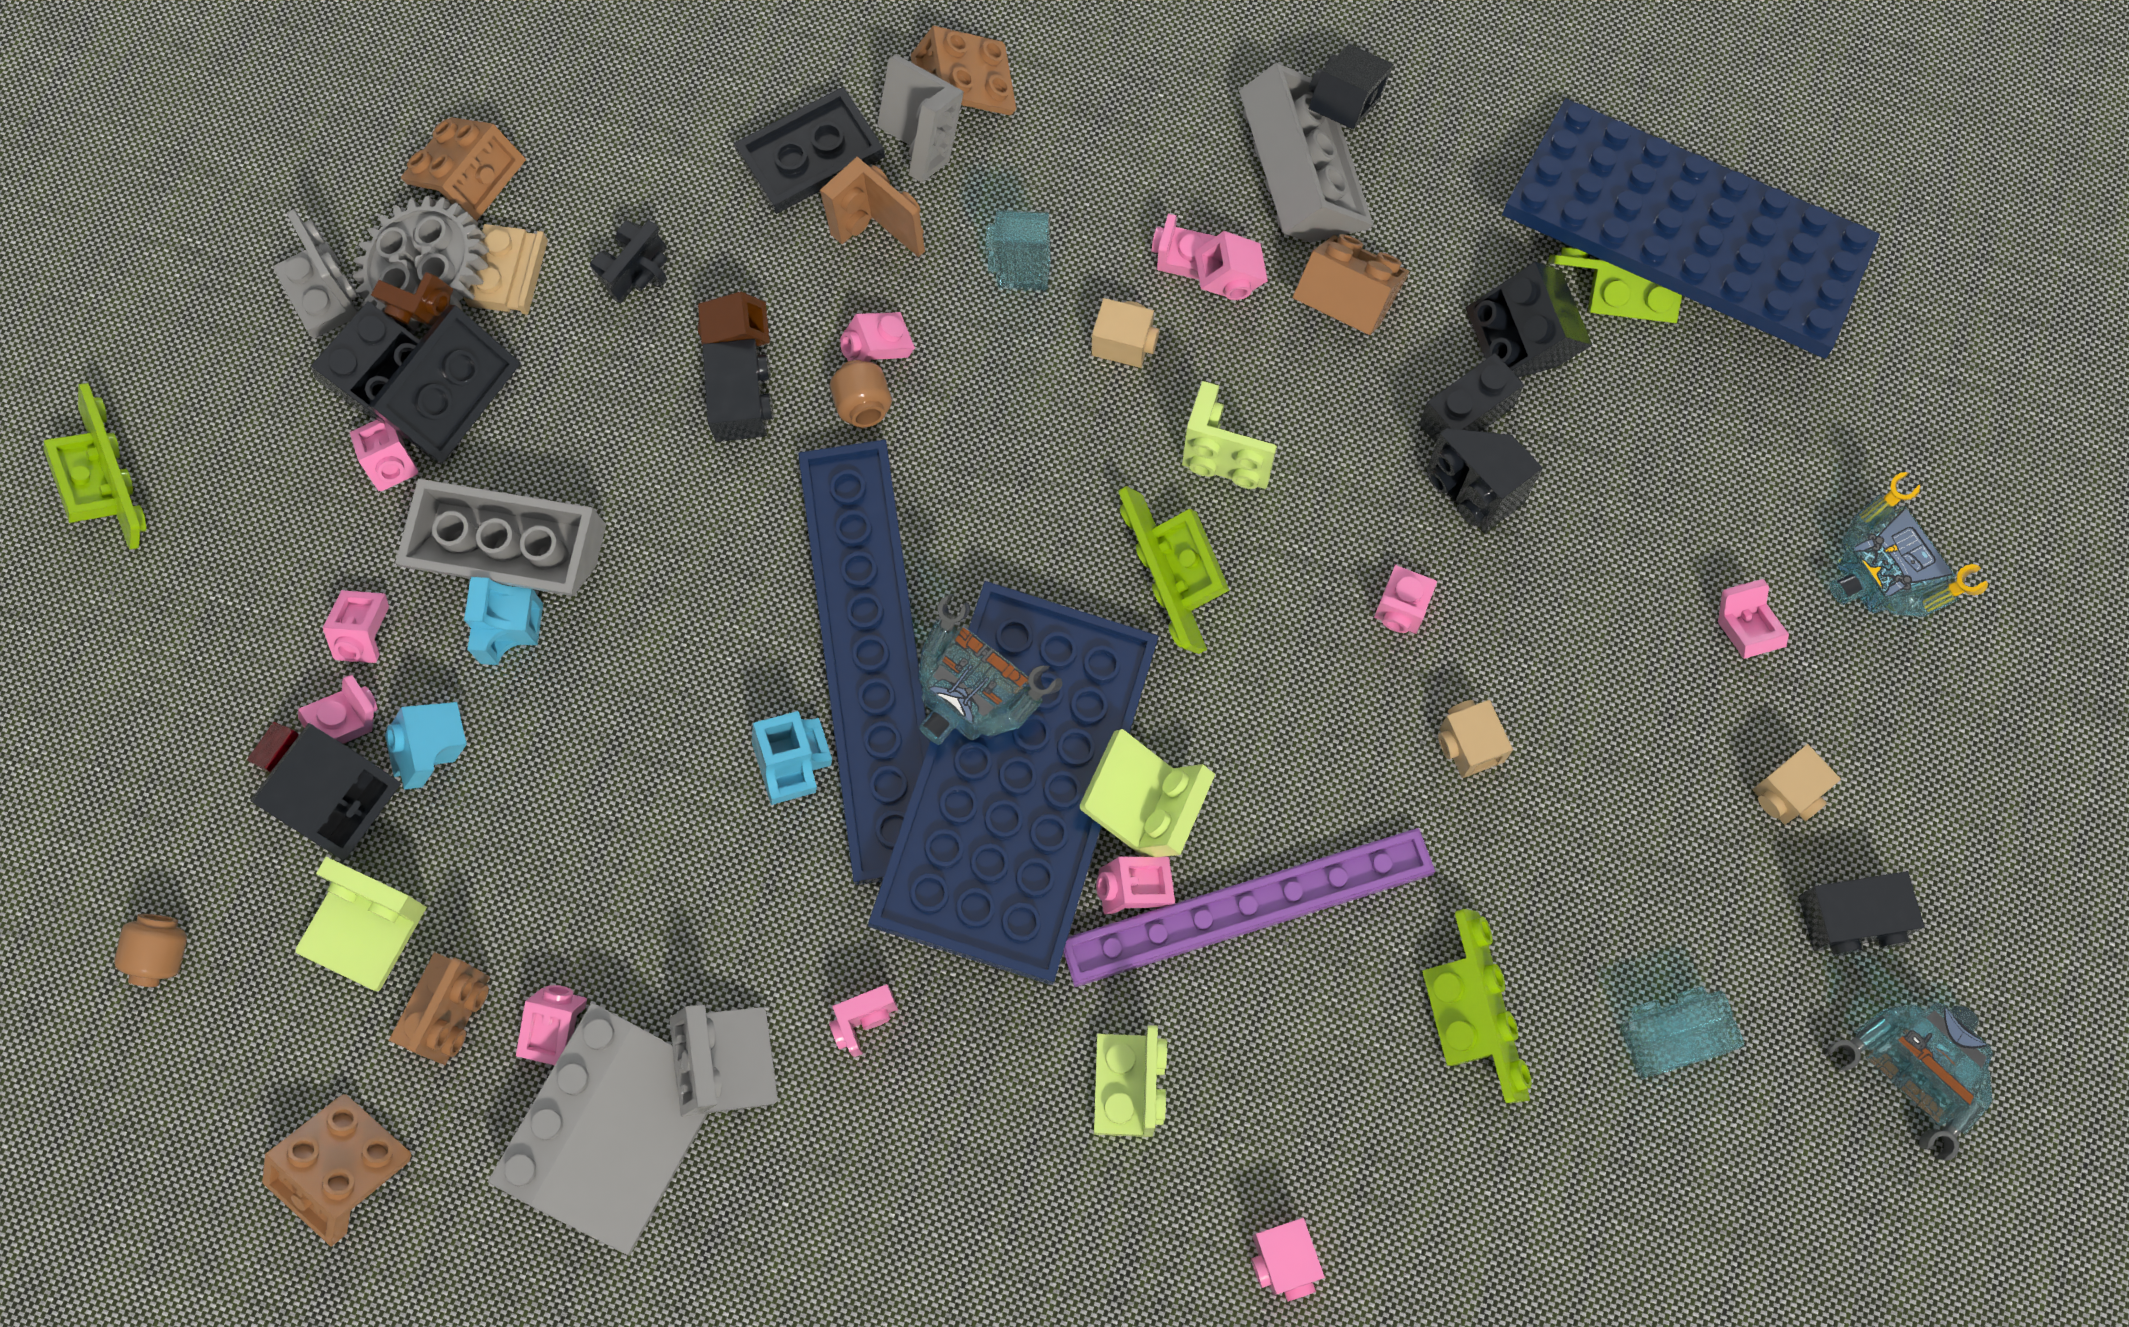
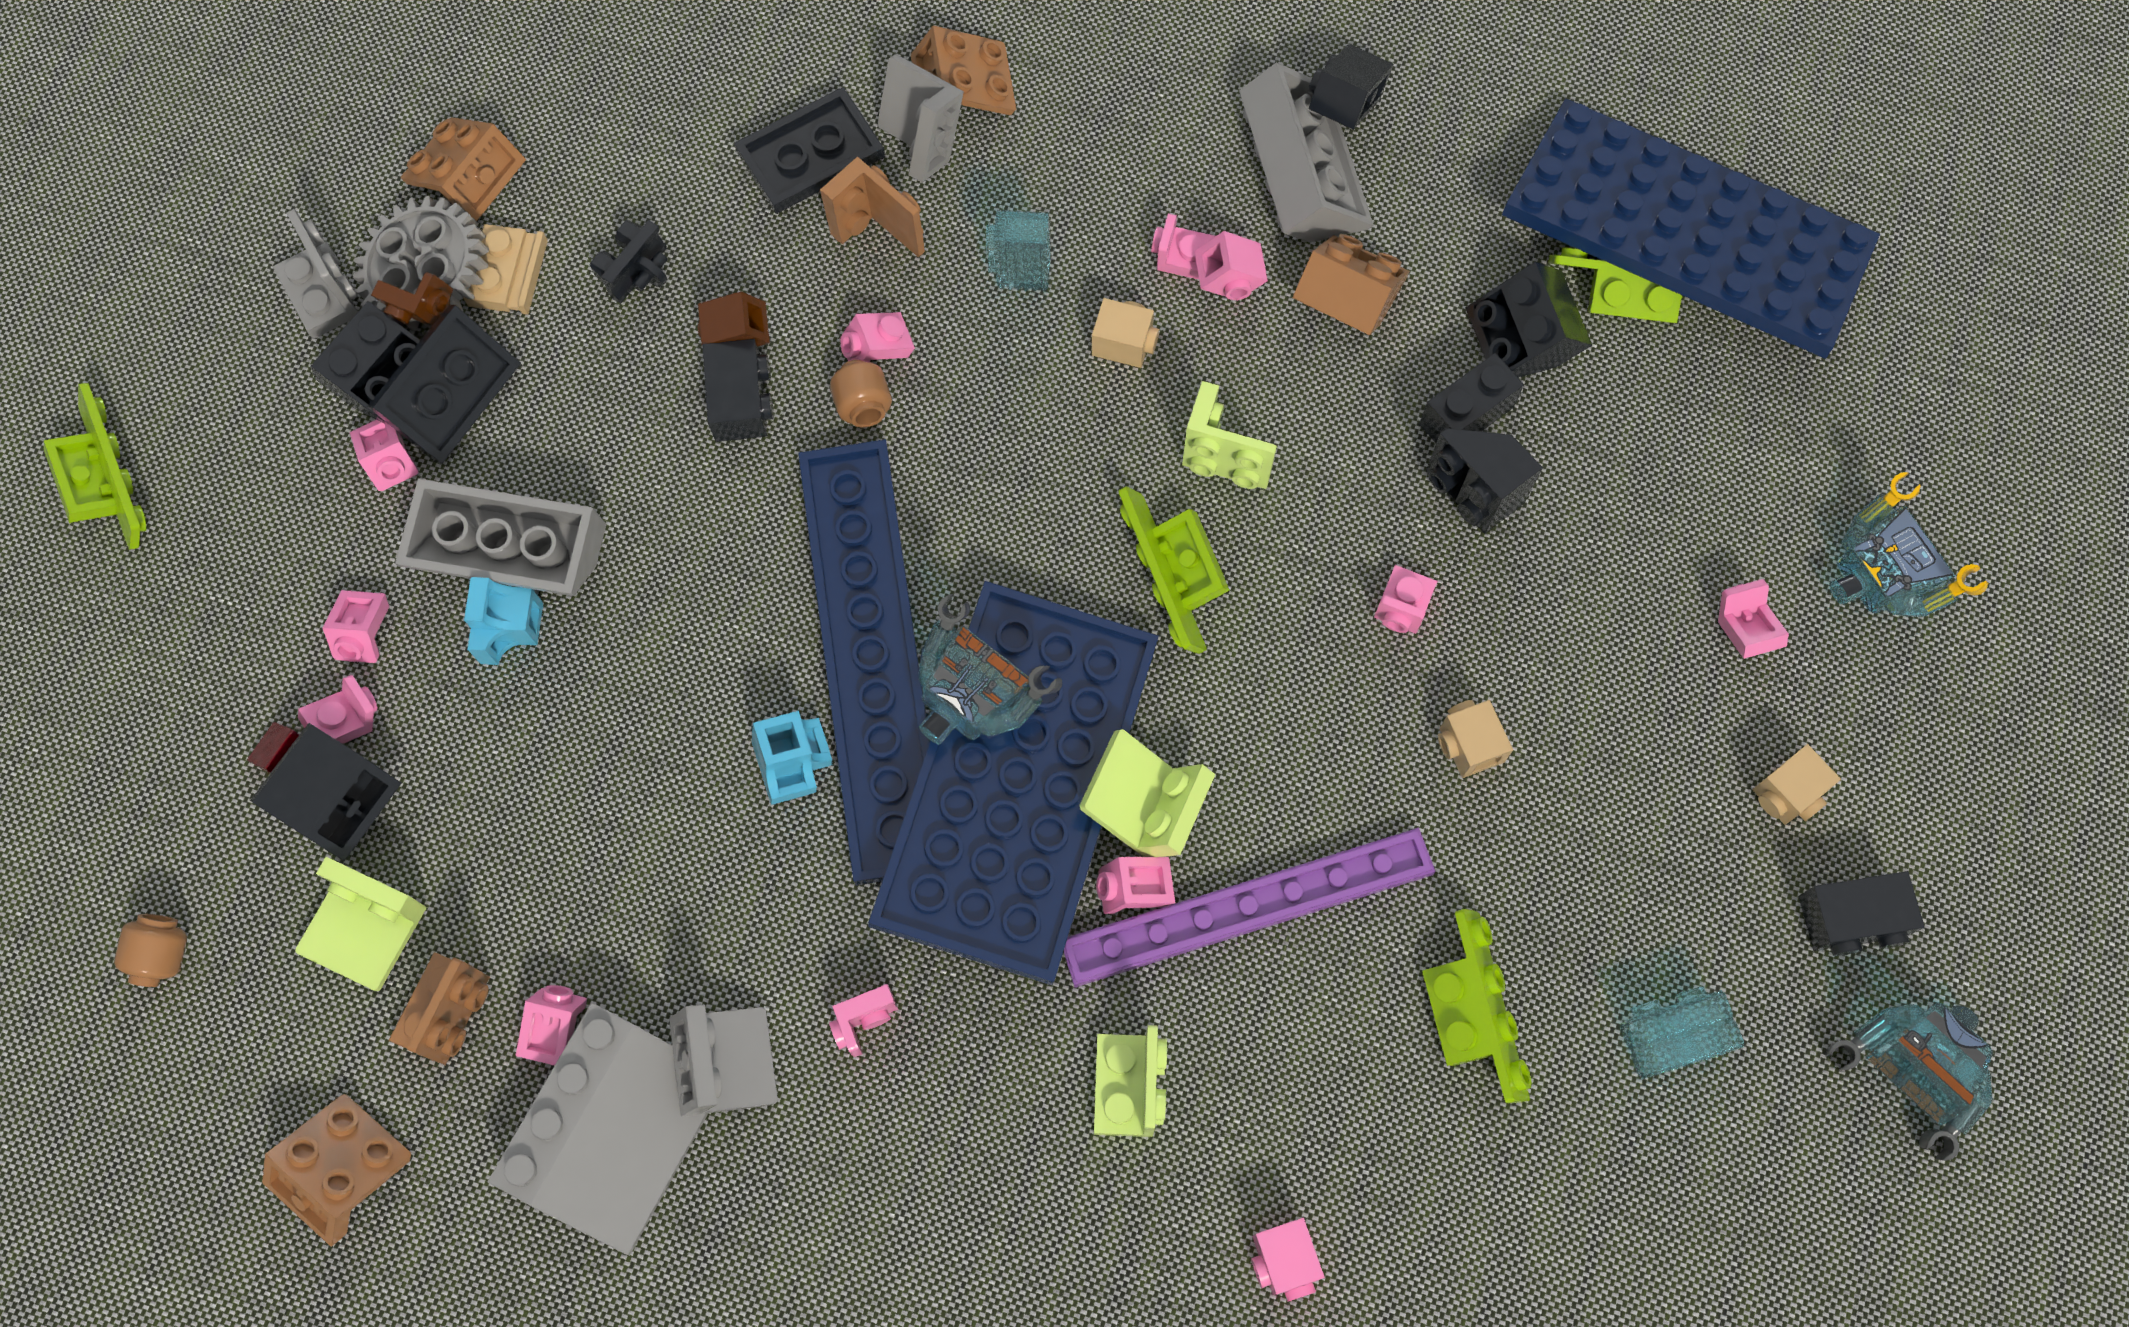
medium azure brick [385,702,467,789] -> none

